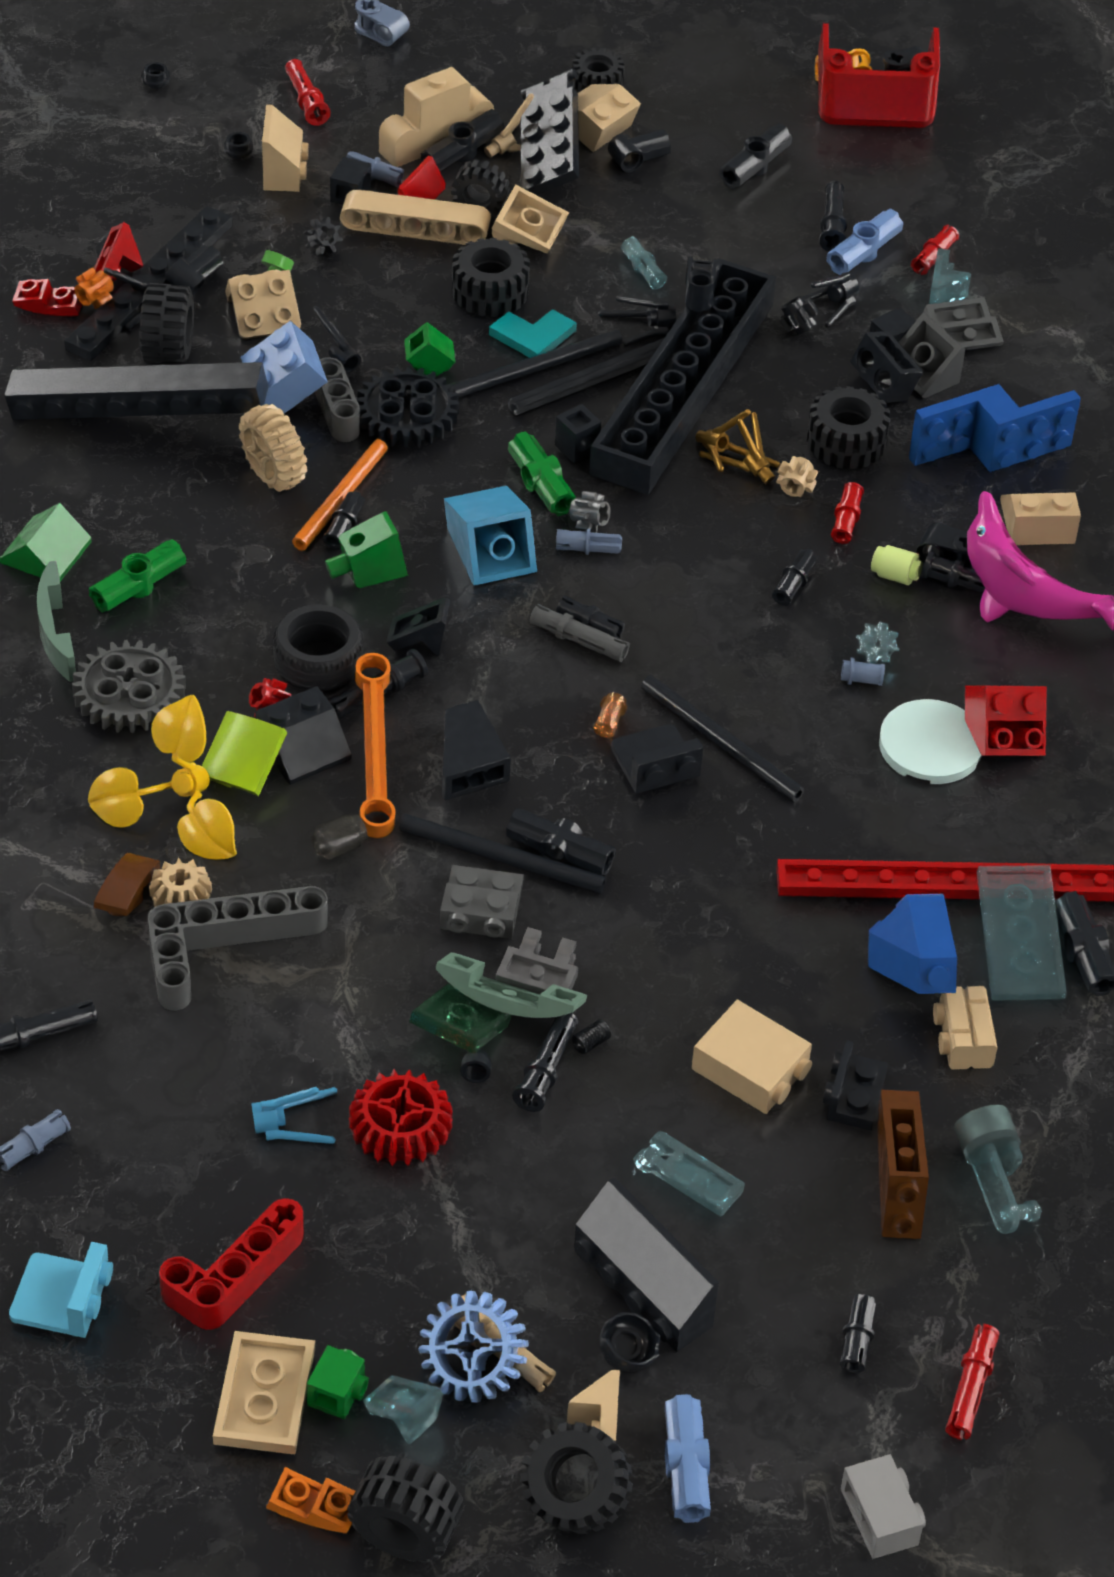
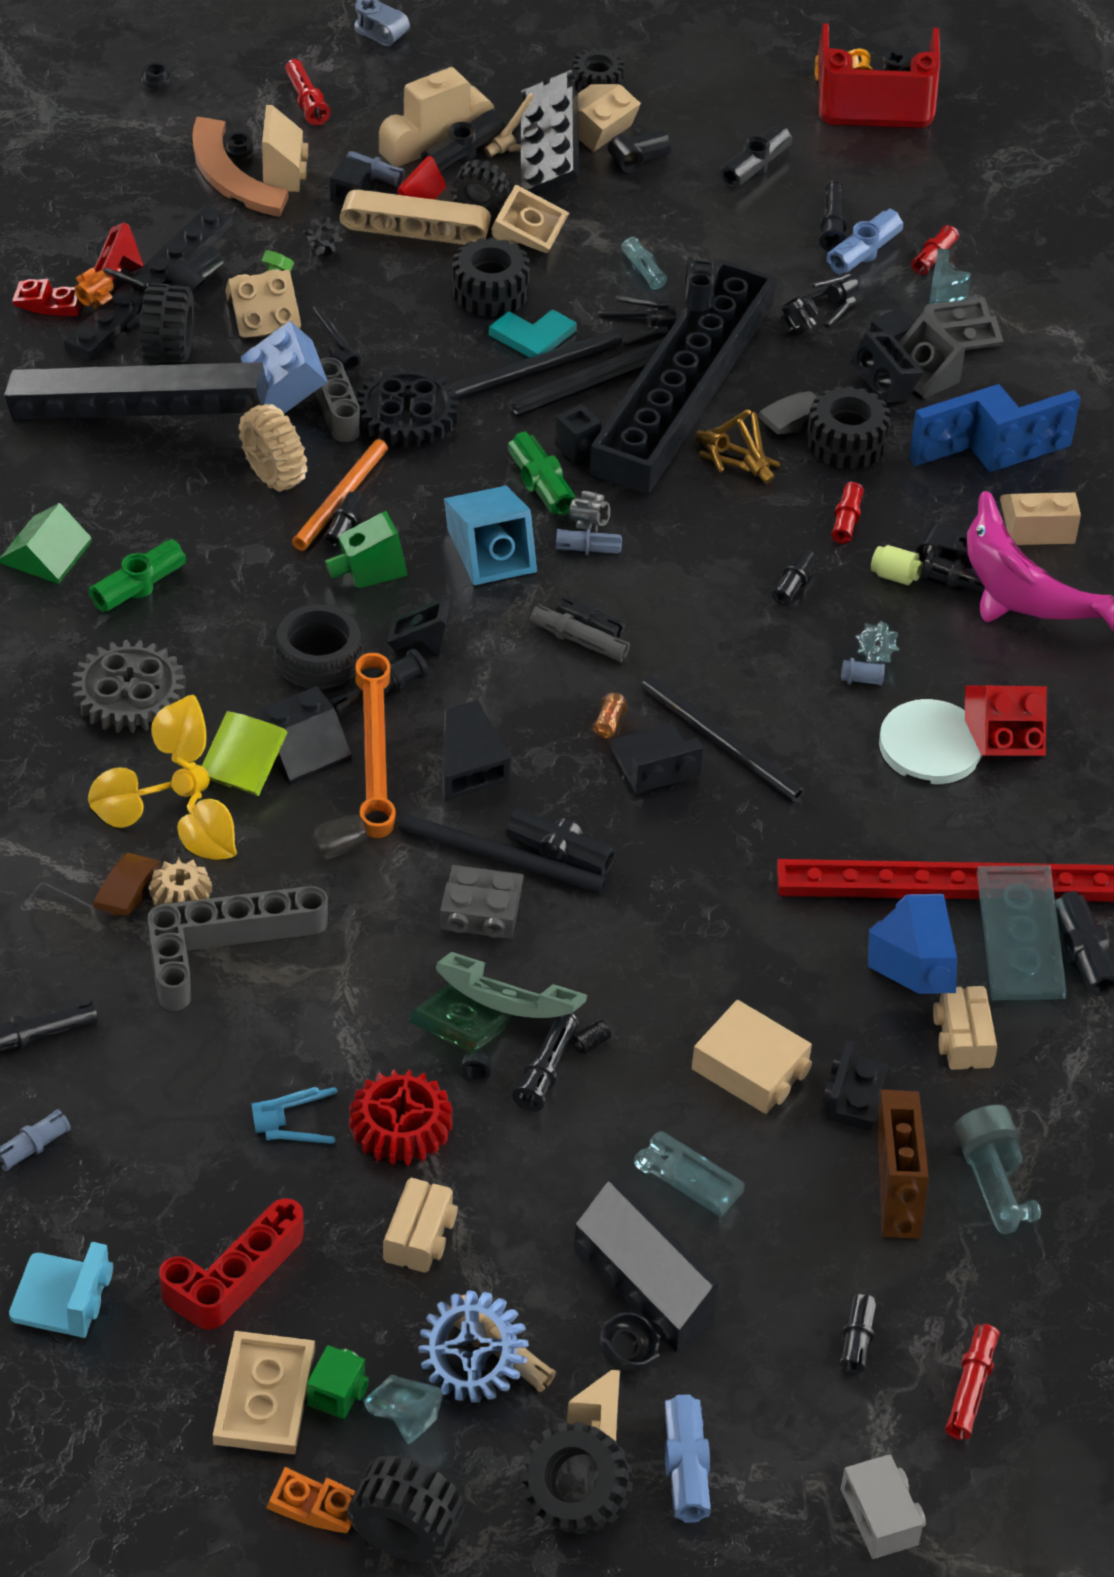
sand green slope [37,561,76,682] -> none
red gear [249,678,291,717] -> none
green brick [404,322,455,377] -> none
flat silver plate [496,927,578,994] -> none
tan gear [776,456,818,497] -> none
none -> nougat tile [192,117,288,217]
none -> tan brick [383,1178,458,1273]
none -> dark grey slope [757,391,817,435]

